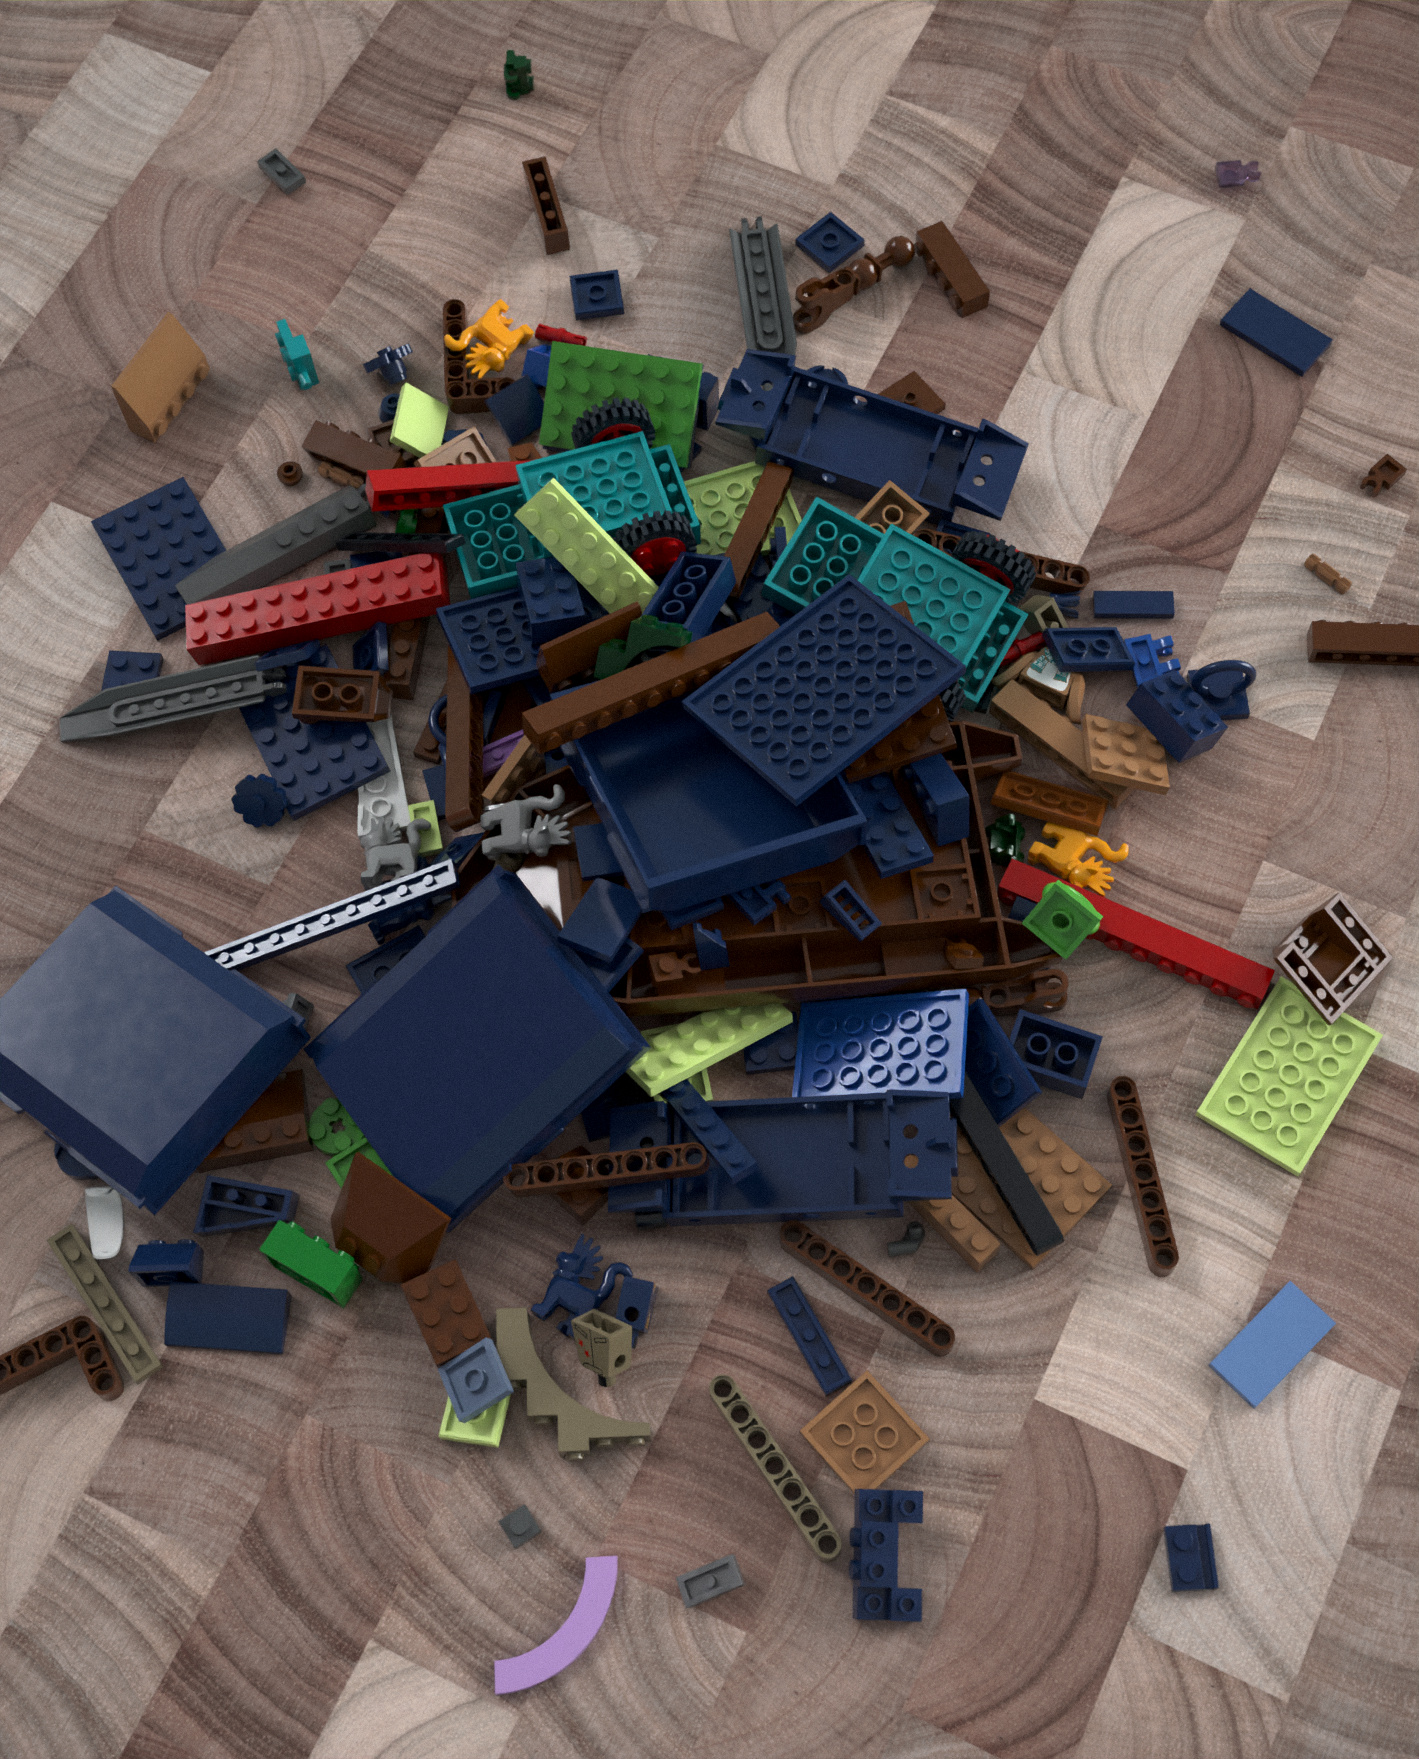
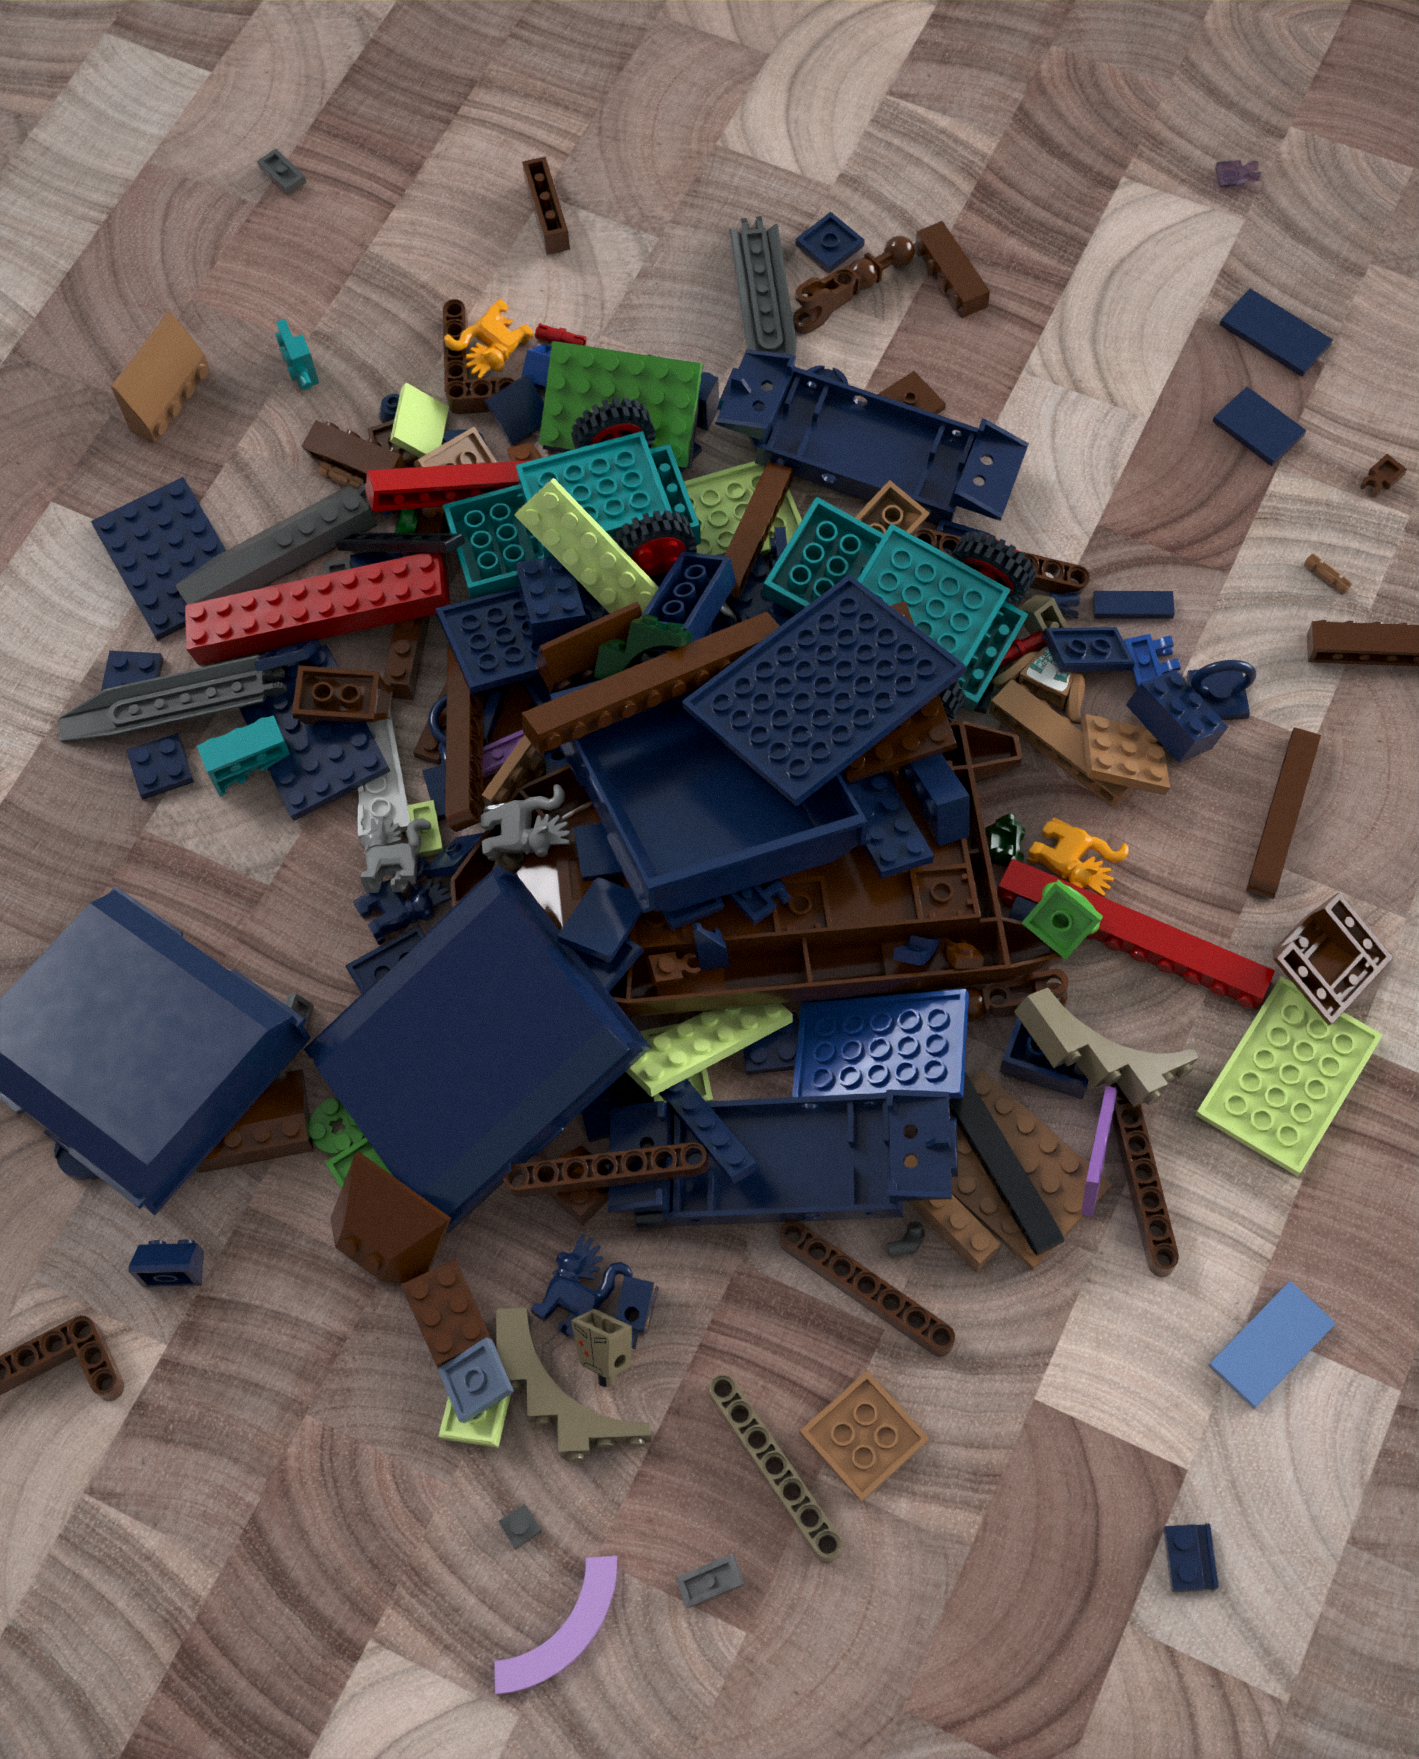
dark tan plate [47,1223,163,1384] -> none
white piece [85,1186,124,1259] -> none
dark blue slope [164,1281,292,1354] -> none
dark blue wedge [193,1175,300,1237] -> none
plate [203,859,461,971] -> none
dark blue plant [231,774,288,828] -> none
green brick [259,1220,363,1309] -> none
reddish brown plate [277,461,303,486] -> none
dark blue plate [352,621,389,677] -> none
dark blue plant [363,343,413,386] -> none
dark green piece [503,50,534,100] -> none
dark blue plate [569,269,625,321] -> none
dark blue tile [767,1276,852,1397] -> none
dark blue slope [819,880,882,942] -> none
dark blue bracket [849,1489,923,1622] -> none
dark blue tile [965,998,1042,1127] -> none
dark orange tile [991,771,1109,836] -> none
none -> dark blue plate [126,733,194,800]
none -> teal wedge [197,715,290,797]
none -> dark blue slope [893,935,940,966]
none -> dark tan arch [1014,988,1199,1107]
none -> medium lavender tile [1081,1086,1117,1217]
none -> dark blue tile [1213,386,1306,466]
none -> reddish brown beam [1246,727,1321,899]

